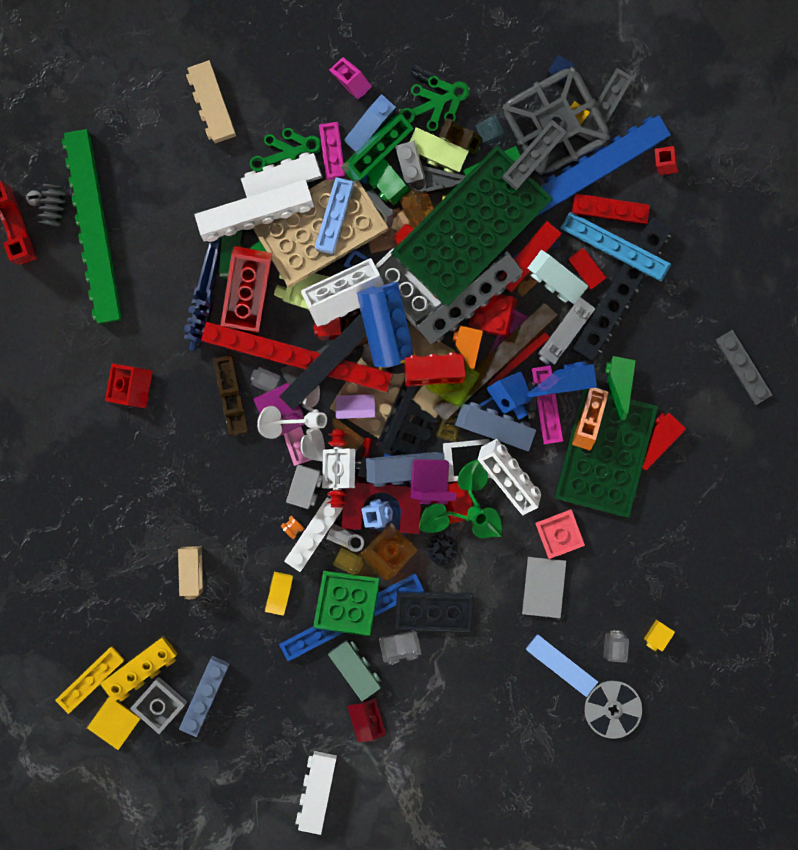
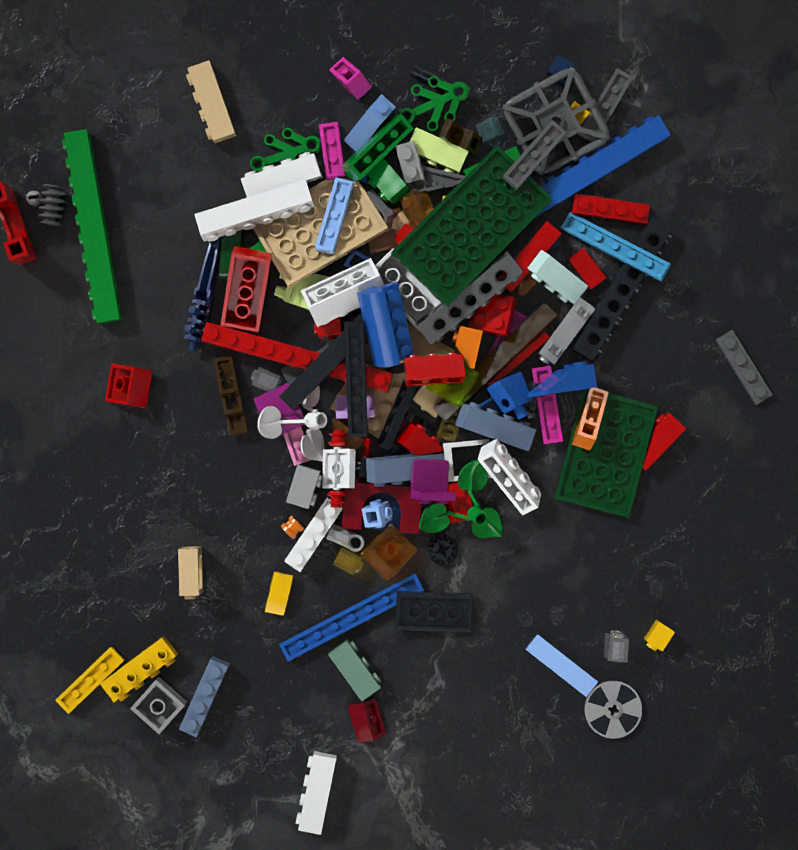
yellow tile [87,697,141,750] -> none
green plate [313,571,380,636] -> none
clear brick [379,630,421,664] -> none
light grey tile [522,557,566,618] -> none
coral plate [535,509,585,559] -> none
green slope [605,356,636,420] -> none
red brick [655,146,679,175] -> none
none -> black tile [344,321,368,437]
none -> red slope [396,423,444,456]

